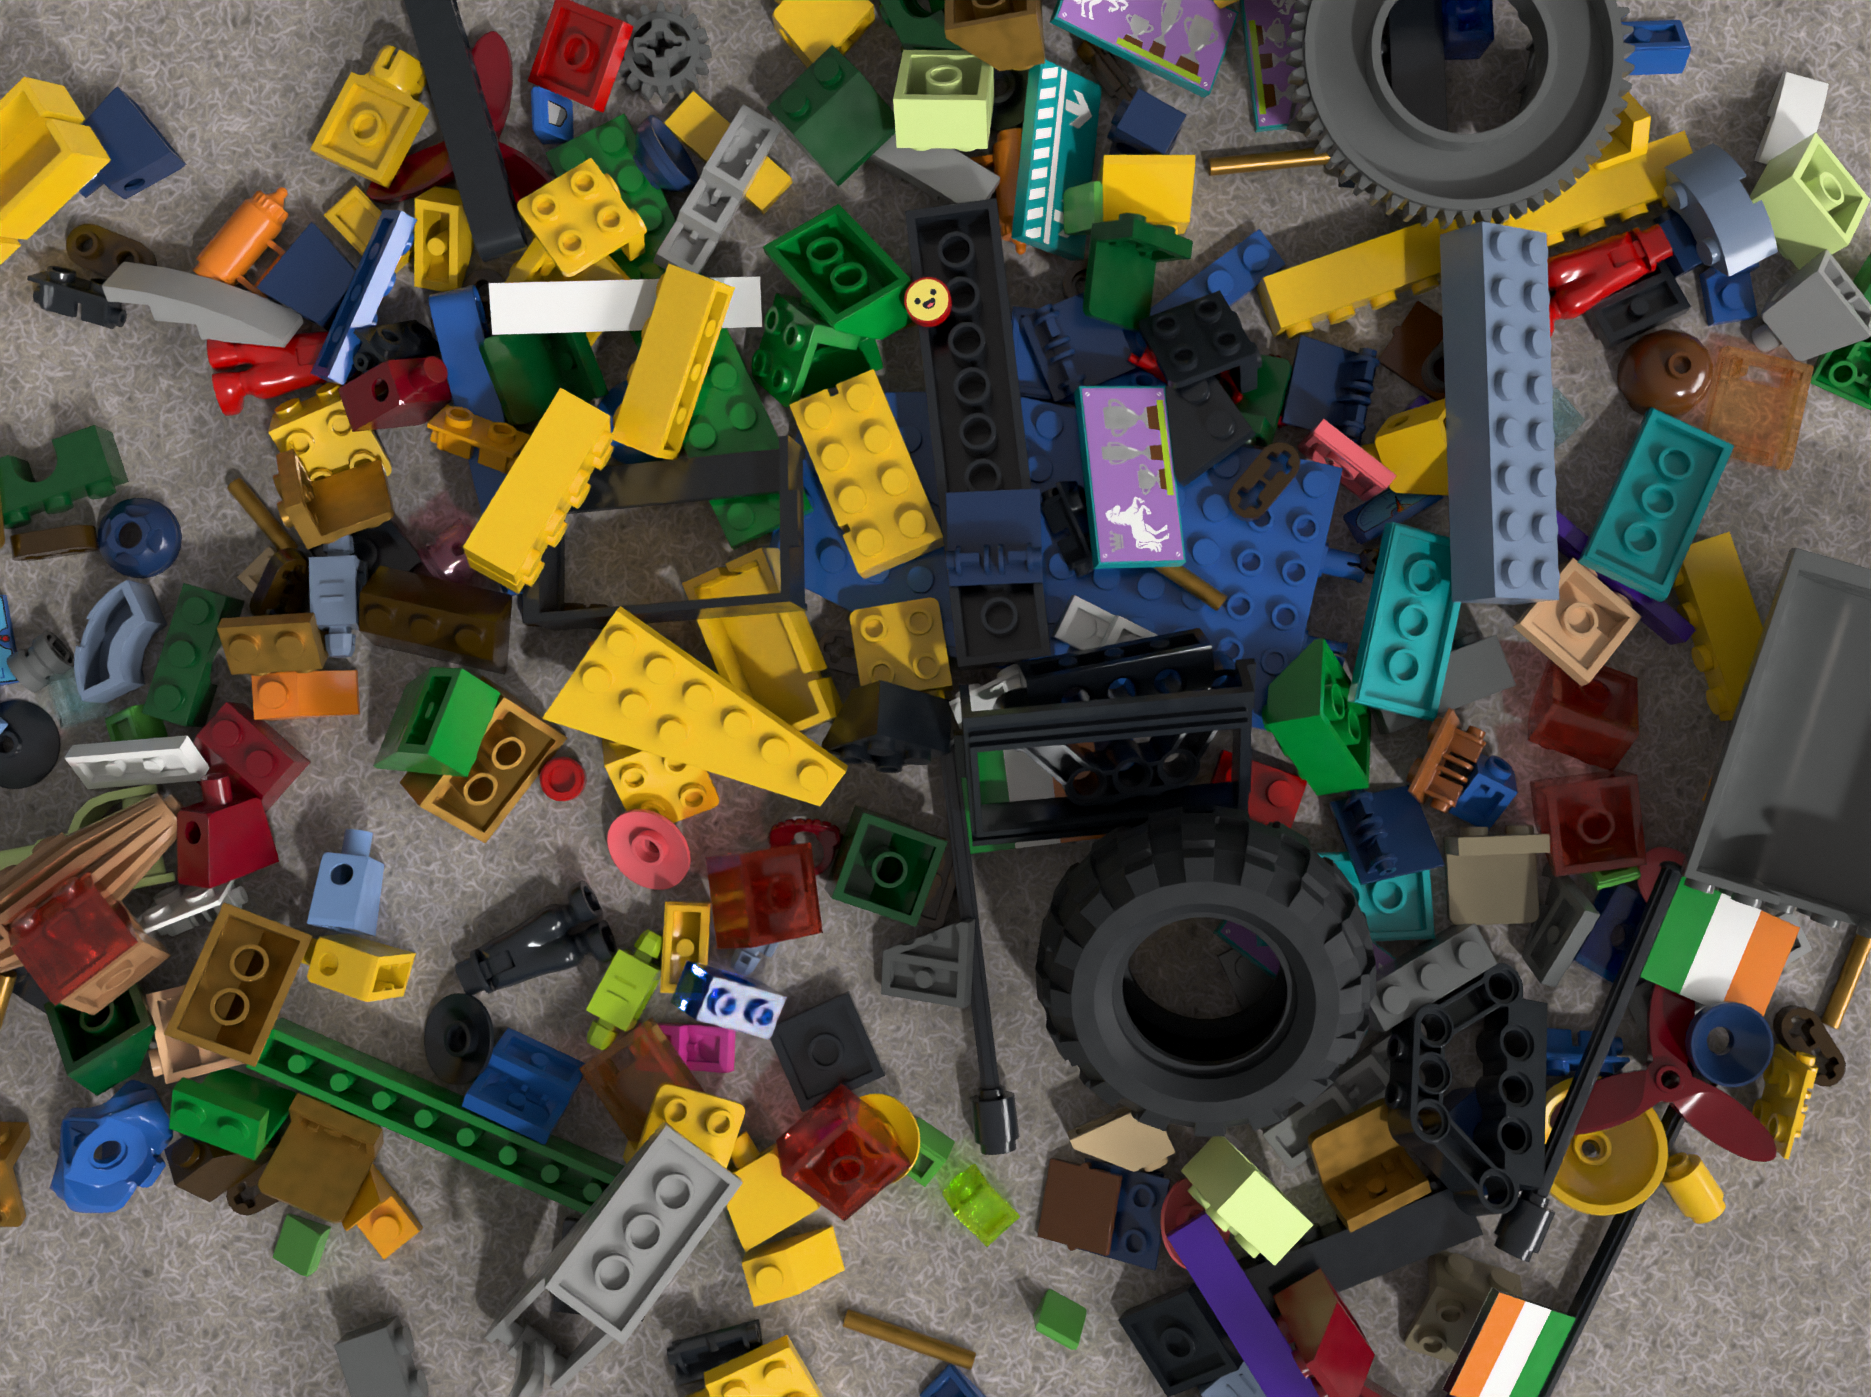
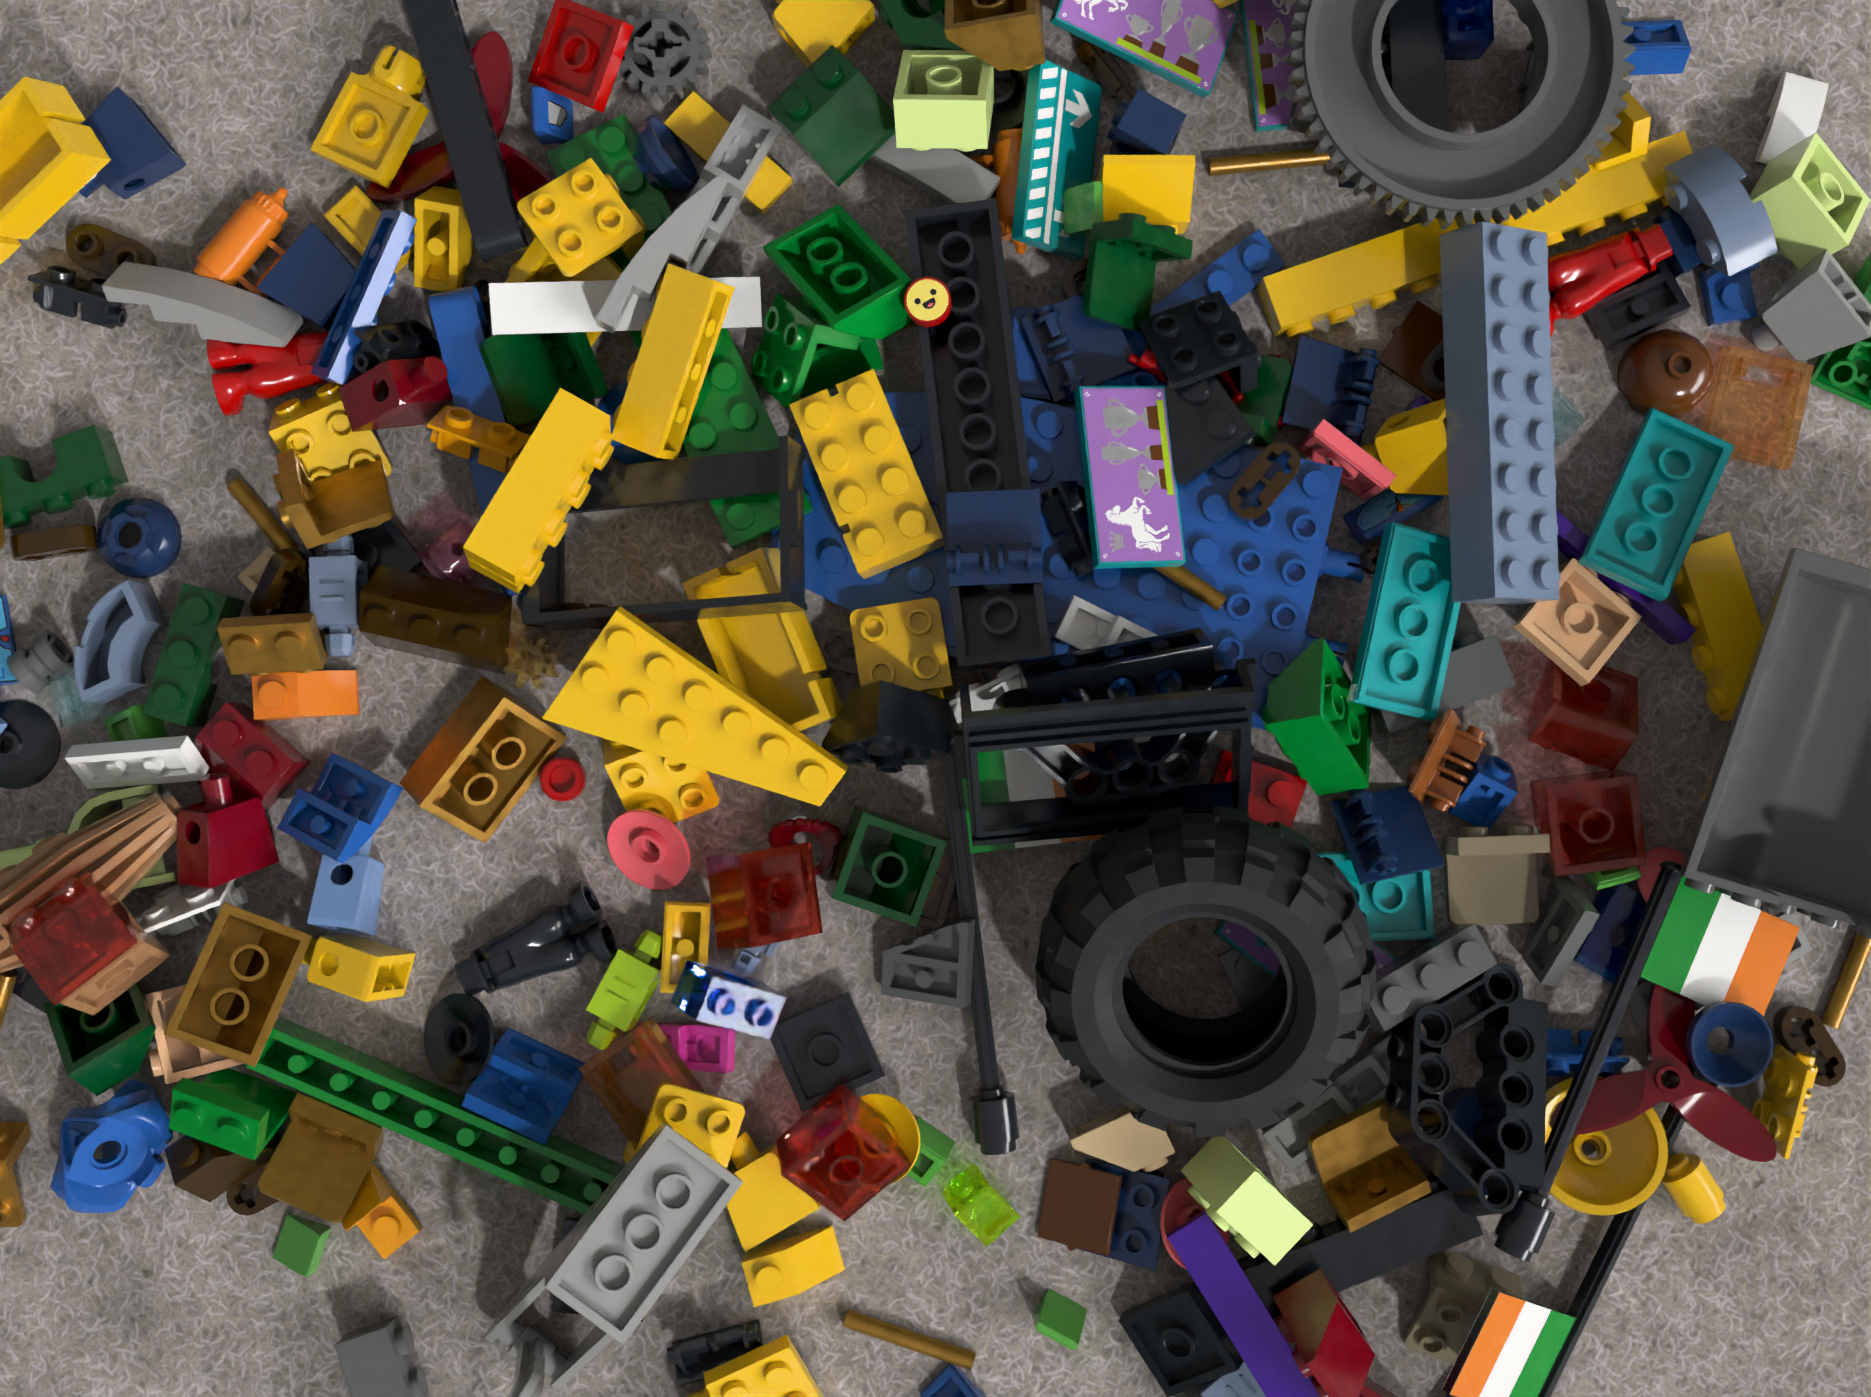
green slope [373,667,500,777] -> none
none -> blue slope [277,753,403,863]
none -> clear yellow gear [503,635,561,690]
none -> light grey slope [595,174,728,334]

